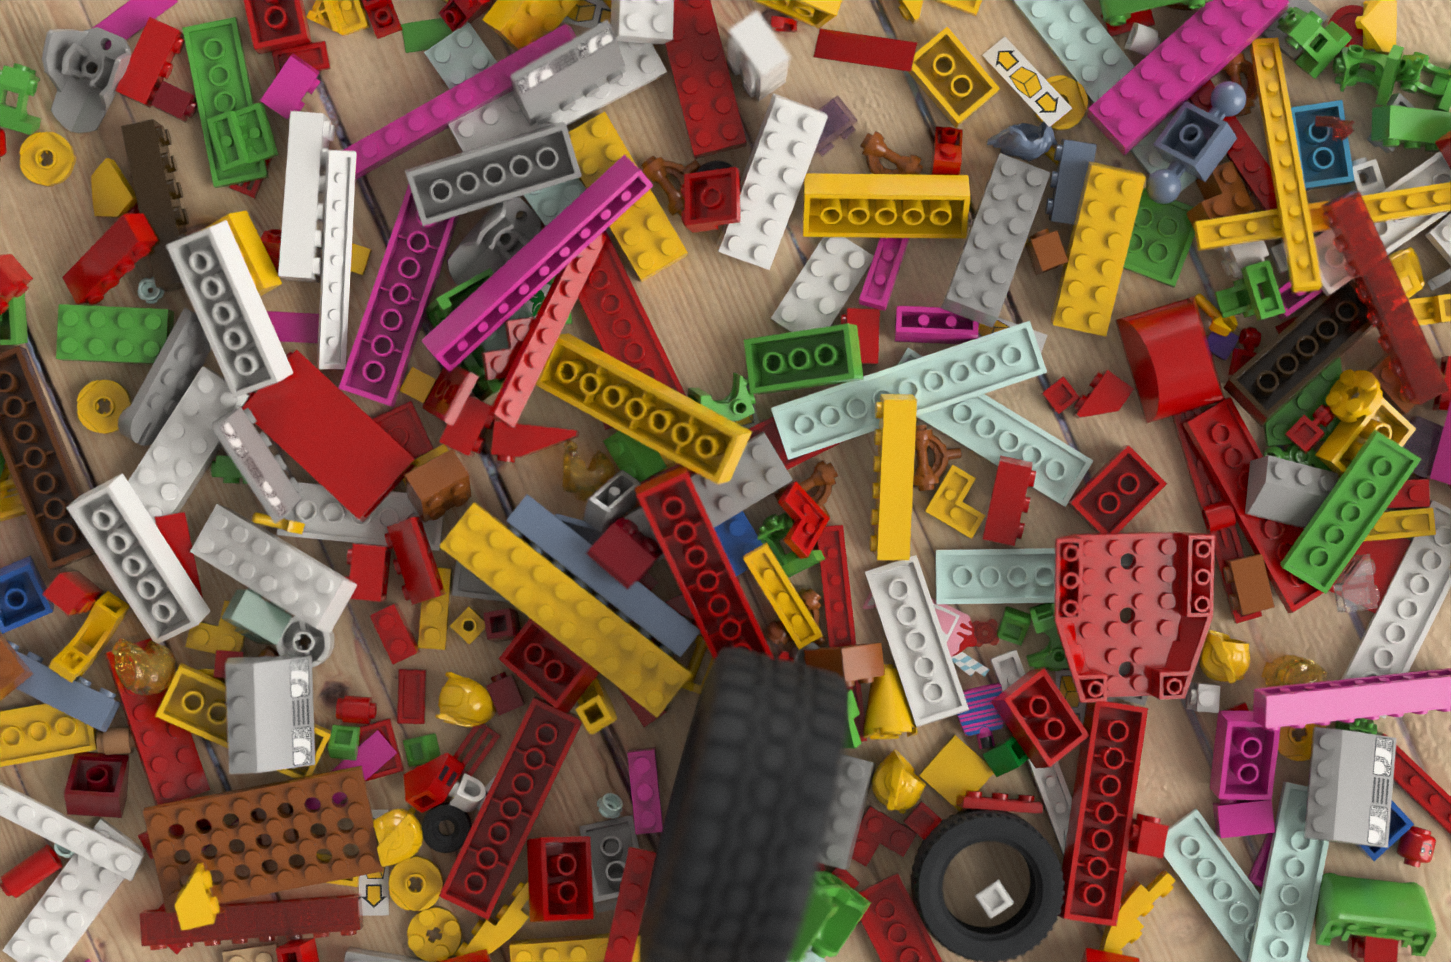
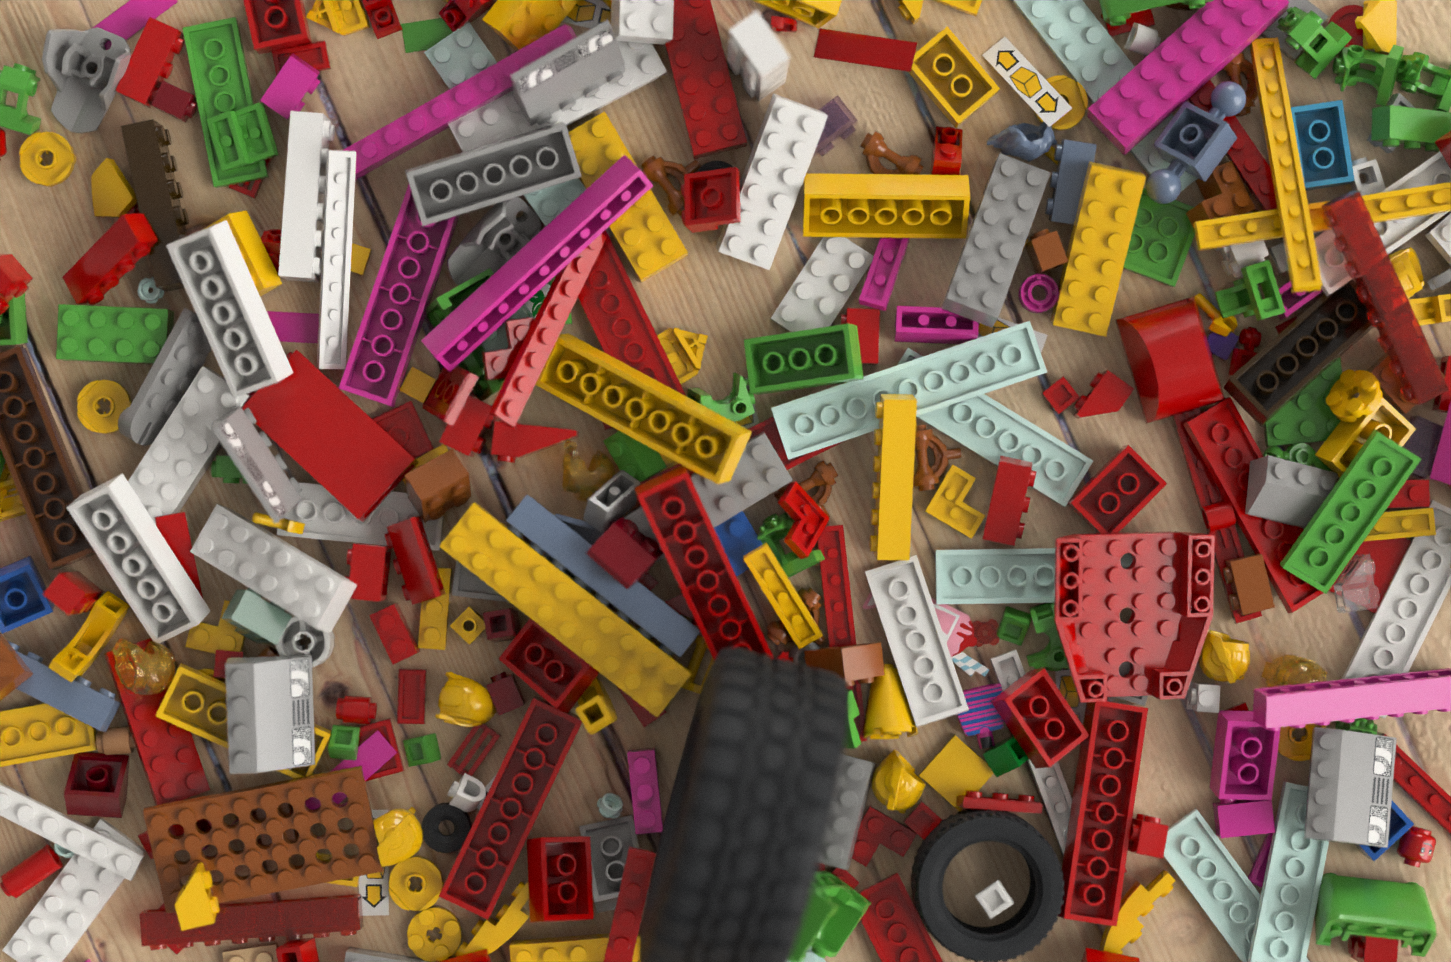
red slope [403,752,464,813] -> none
red plate [1285,404,1335,454] -> none
clear red plate [1315,116,1355,141] -> none
none -> yellow slope [657,327,708,385]
none -> dark pink wheel [1018,274,1059,313]

